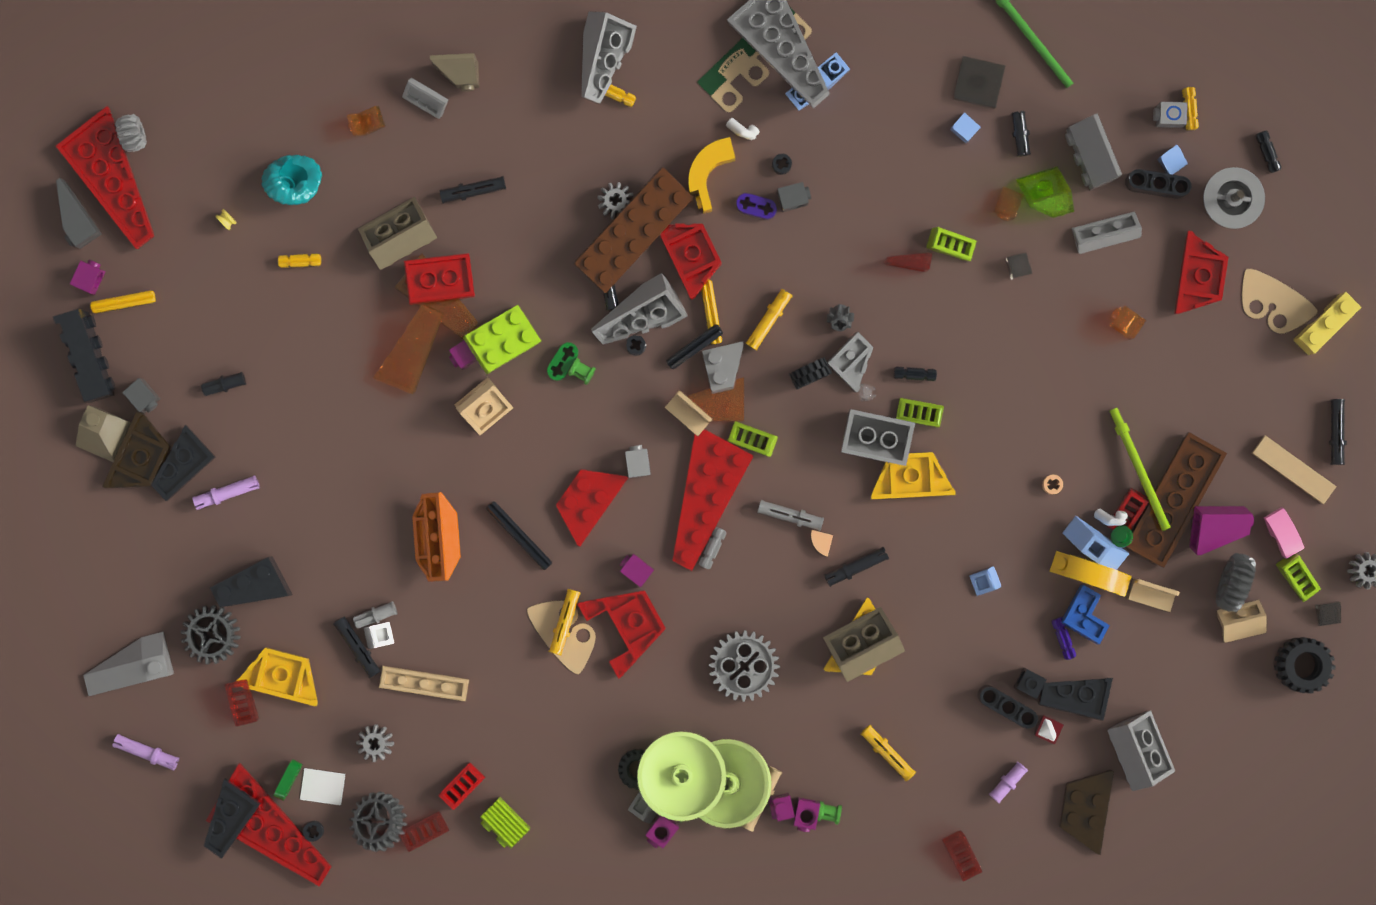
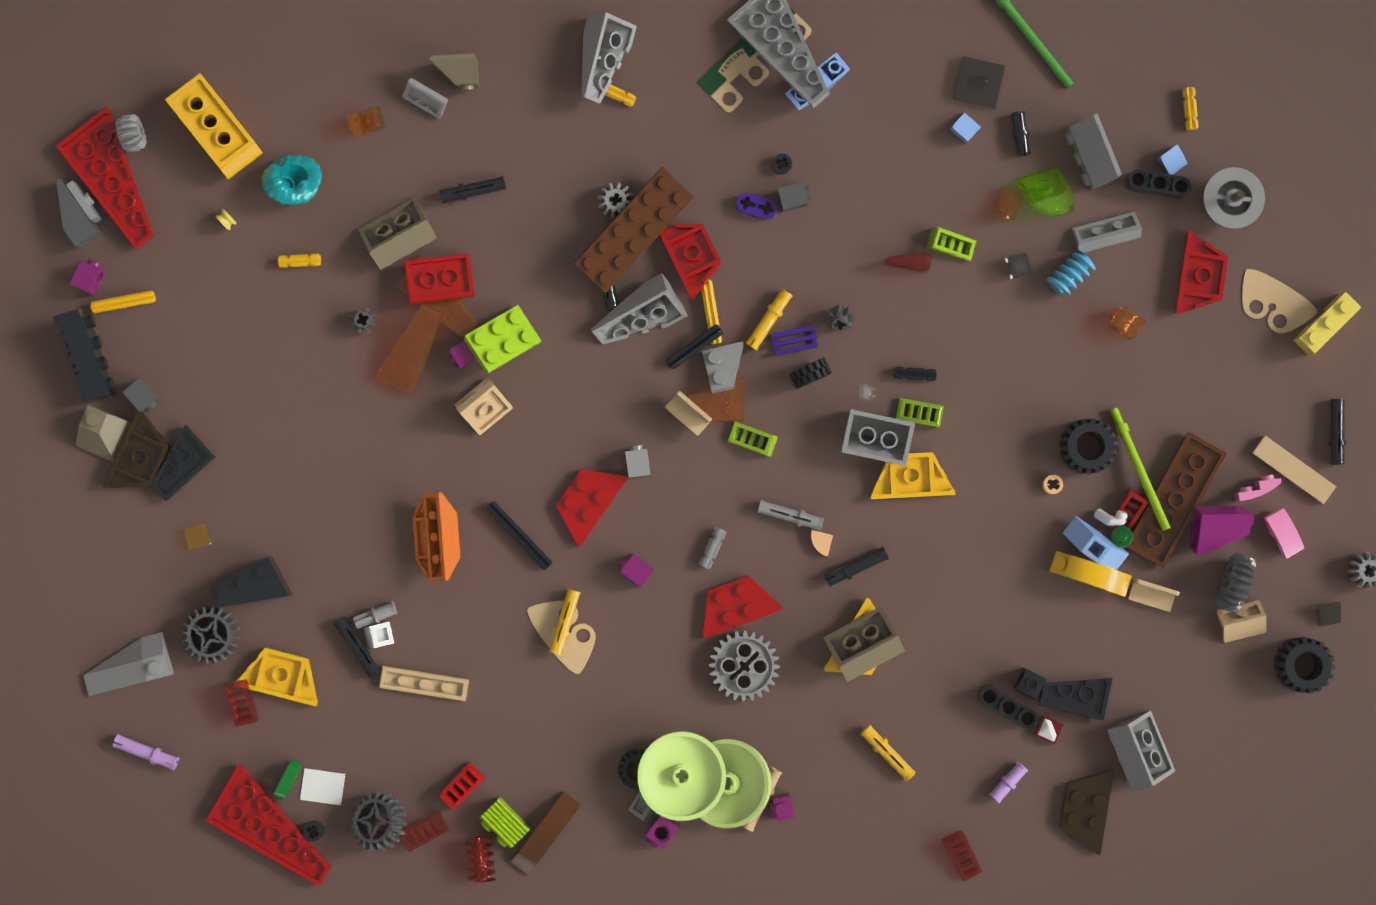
lavender pin [192,475,260,510] -> none
black axle [201,372,246,396] -> none
black wing [204,778,261,859] -> none
light grey gear [356,724,394,762] -> none
green beam [547,342,579,381] -> none
bright green bush [568,358,596,385] -> none
red wing [577,590,666,679] -> none
black bush [626,335,646,356] -> none
red wing [673,429,754,571] -> none
yellow arch [688,137,735,214] -> none
white arm [726,118,759,140] -> none
magenta brick [793,797,820,832] -> none
bright green bush [817,801,842,825] -> none
light grey wing [827,332,873,392] -> none
light blue slope [969,567,1001,596] -> none
dark purple axle [1052,617,1076,660] -> none
blue plate [1060,584,1110,644] -> none
light grey brick [1153,102,1187,128] -> none
black axle [1256,131,1282,173] -> none
lime slope [1276,554,1321,602] -> none
none -> light grey plate [66,181,102,223]
none -> yellow hinge [165,73,263,180]
none -> clear yellow tile [184,523,212,550]
none -> dark grey gear [350,307,377,334]
none -> clear red piece [465,835,496,883]
none -> reddish brown slope [511,791,581,875]
none -> red wing [703,575,783,638]
none -> dark purple tile [771,325,818,356]
none -> medium azure piece [1047,250,1096,297]
none -> black tyre [1059,418,1118,474]
none -> bright pink slope [1234,475,1282,501]

